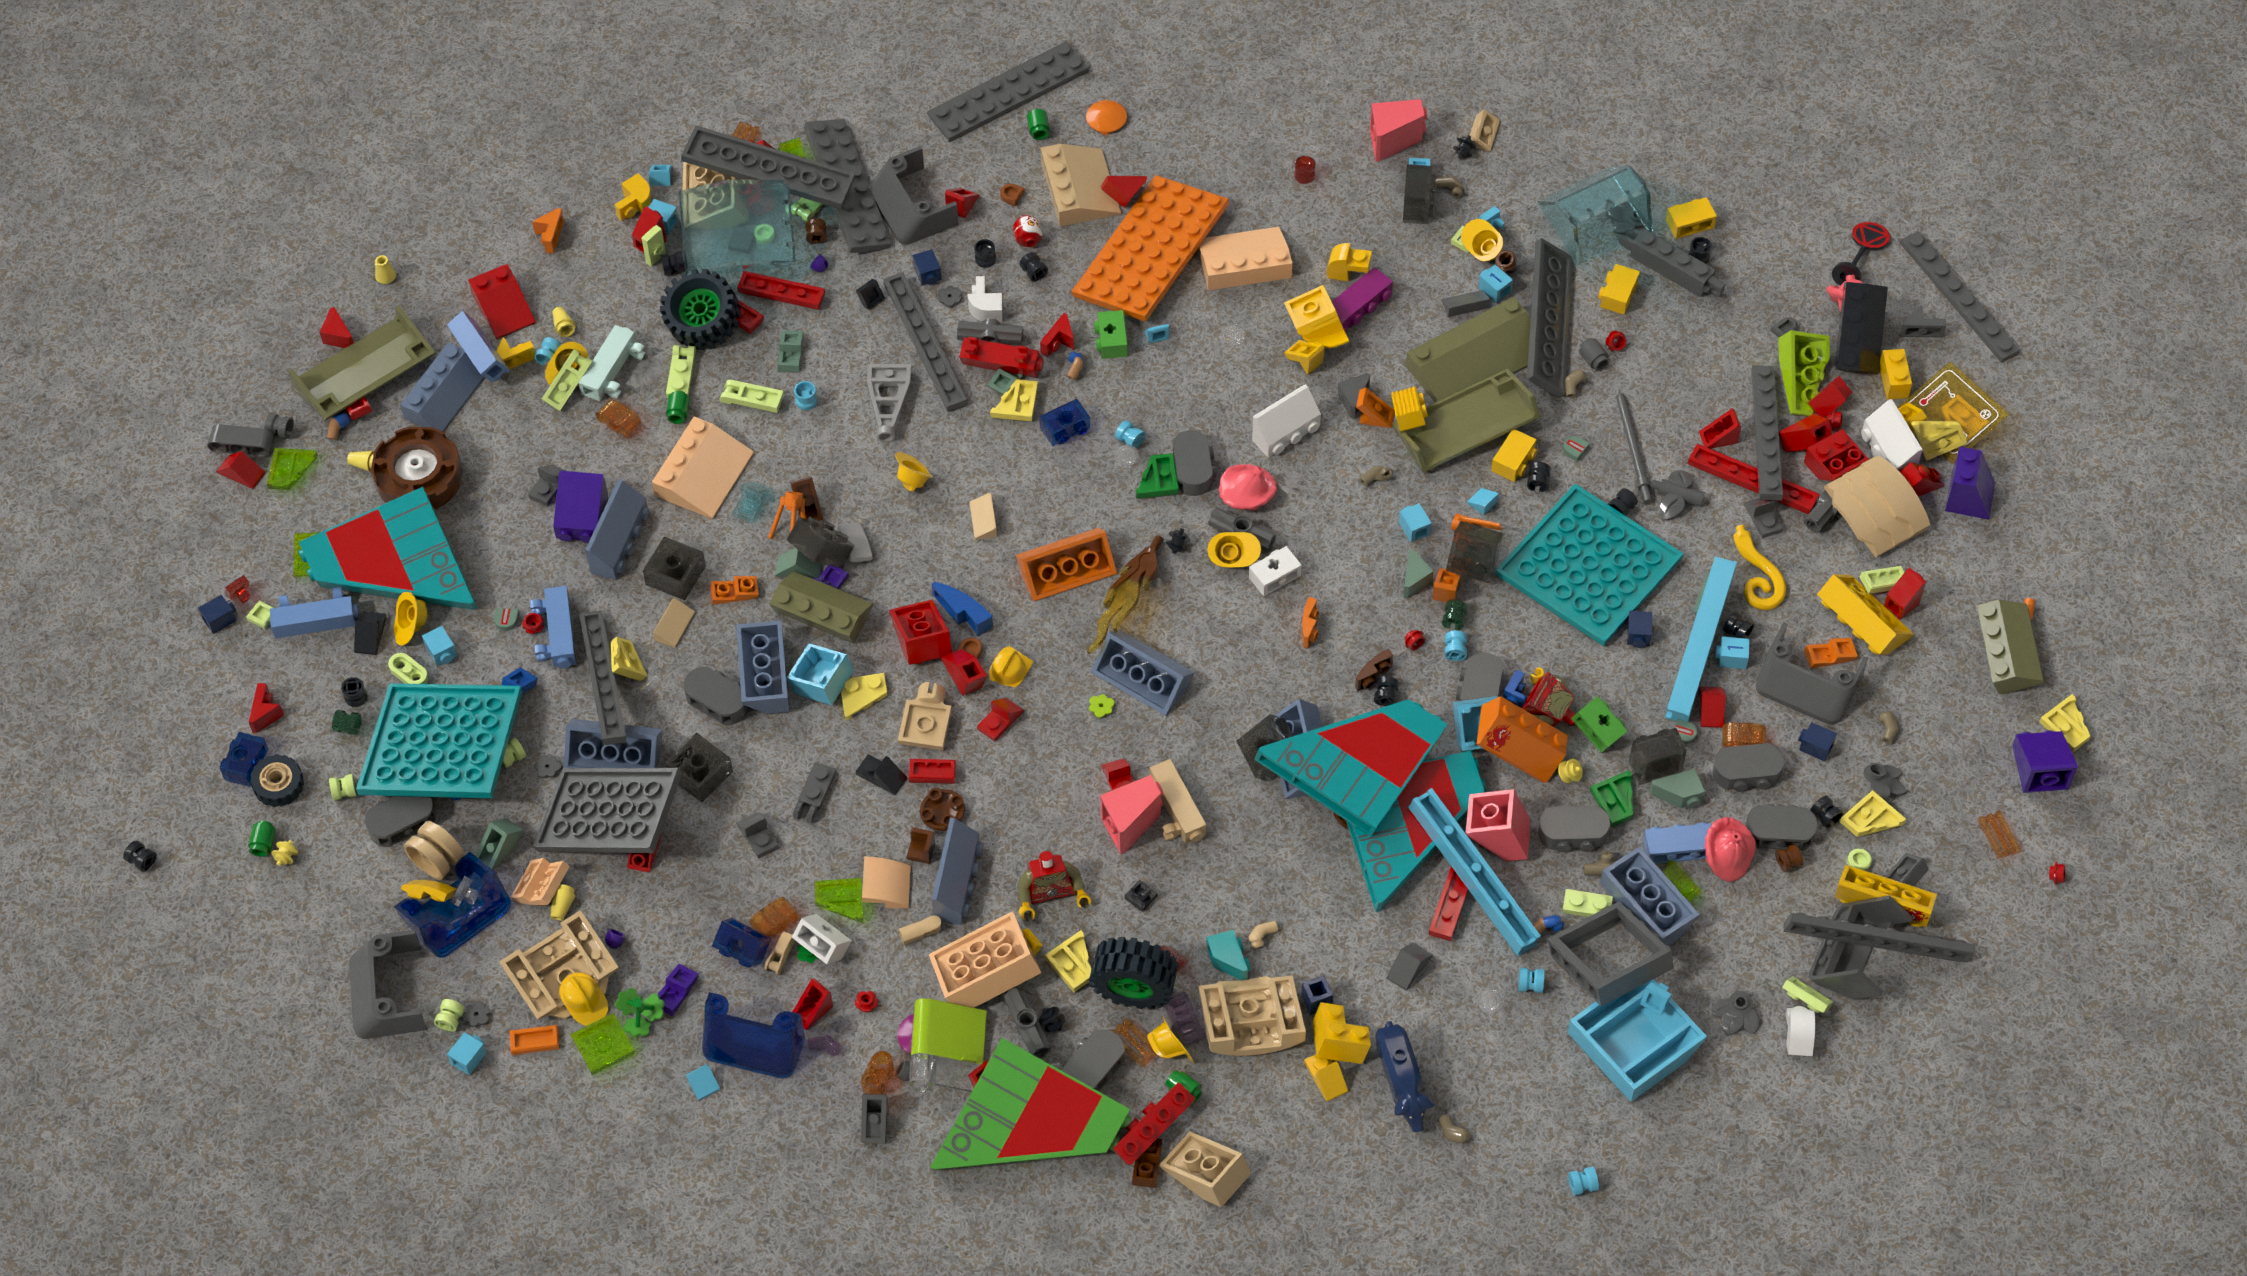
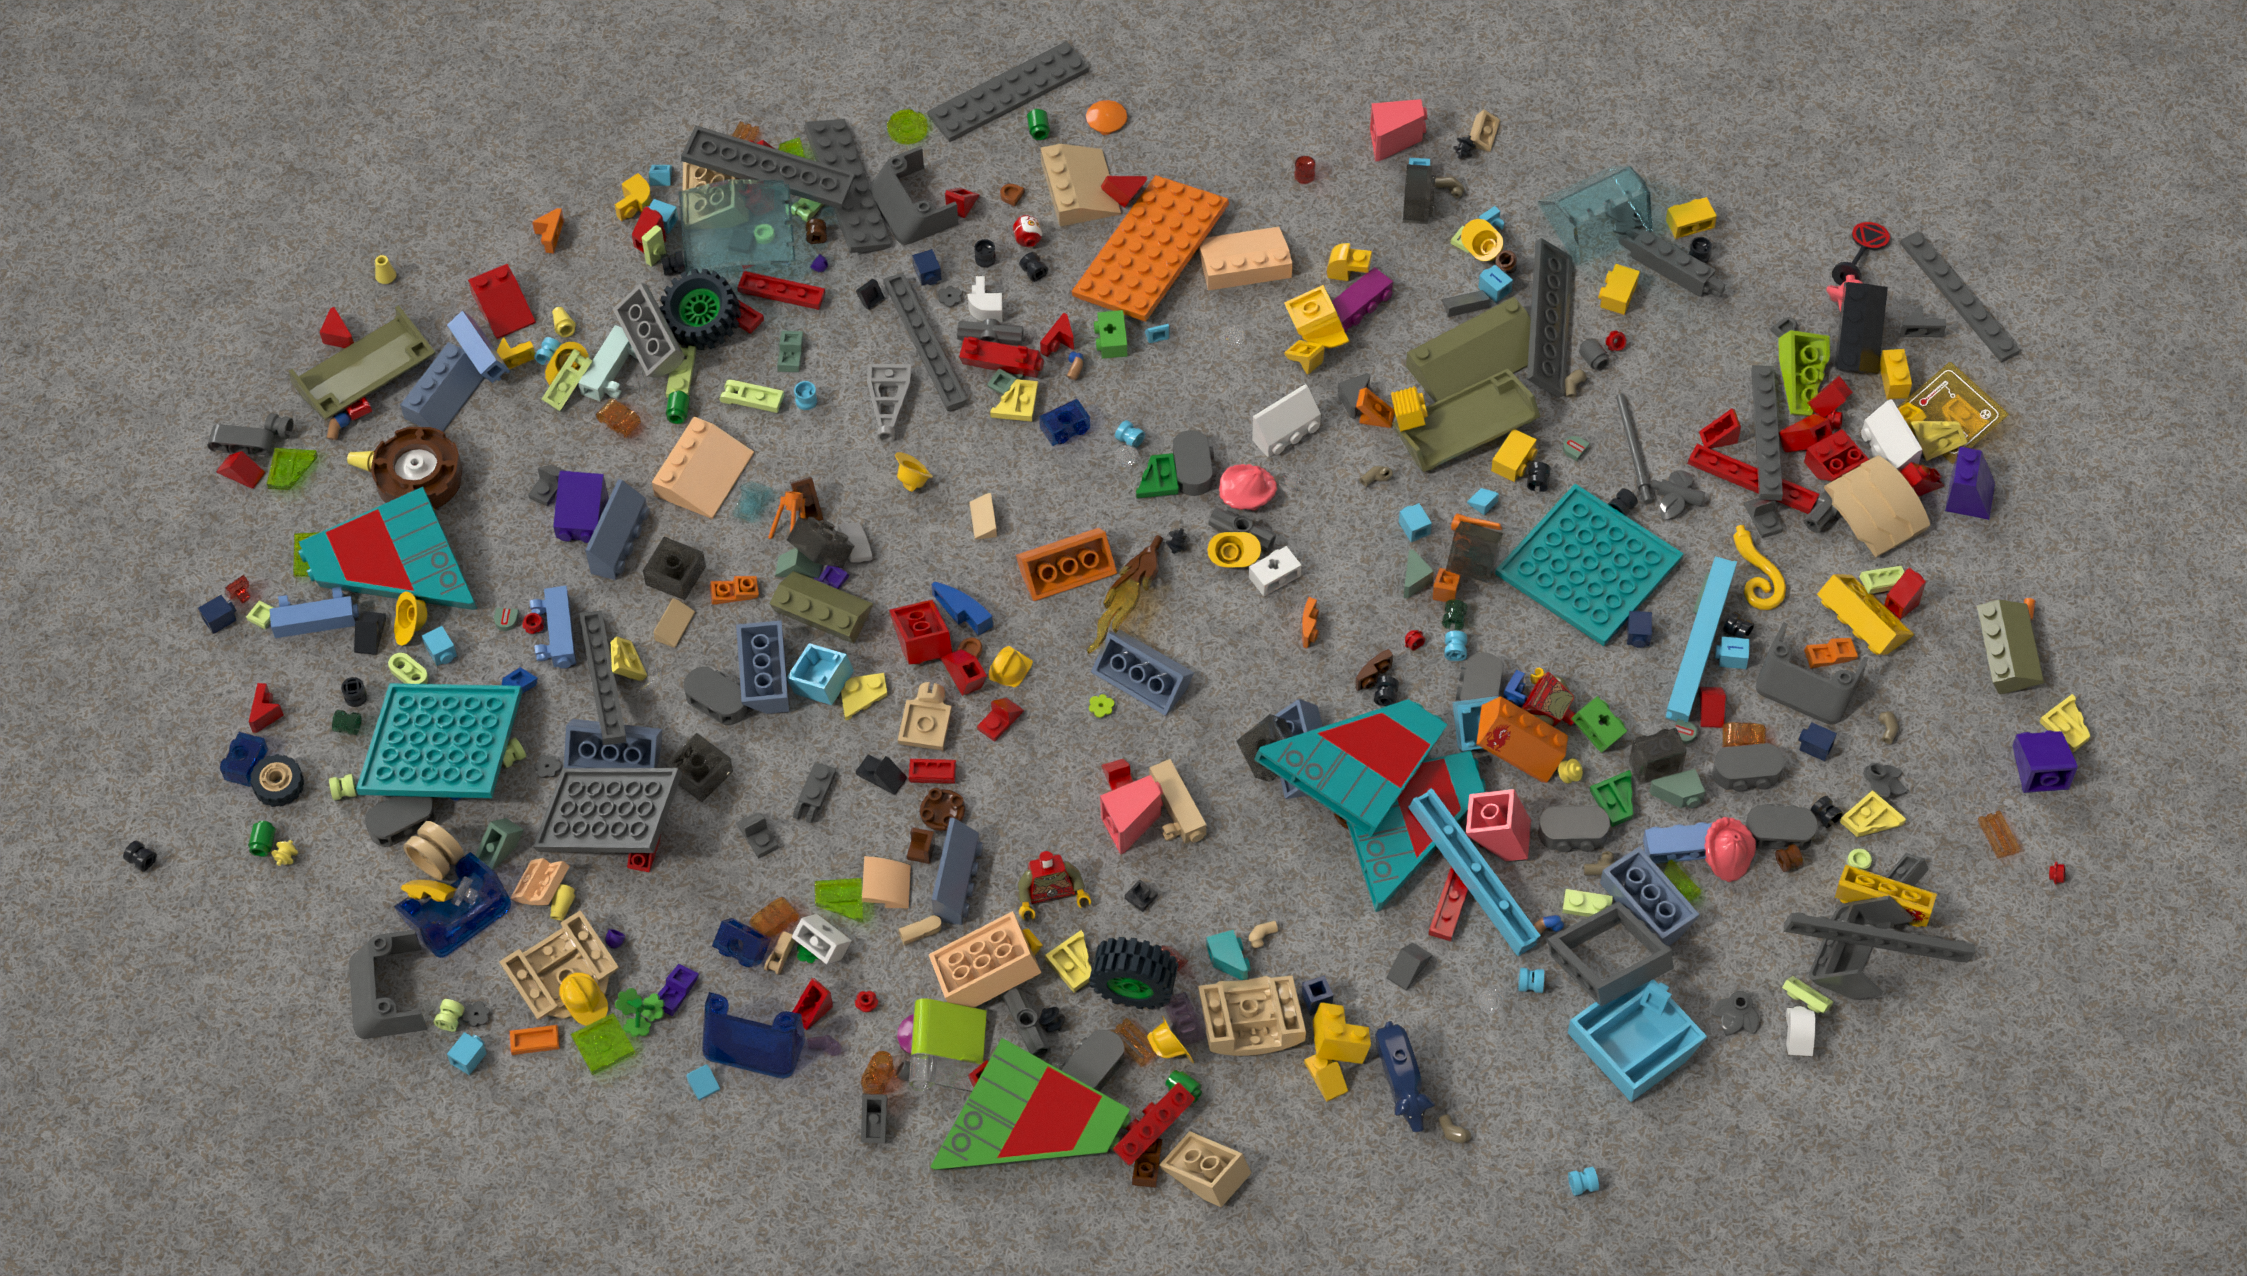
none -> light grey brick [613,283,684,378]
none -> clear neon green tile [887,109,928,145]

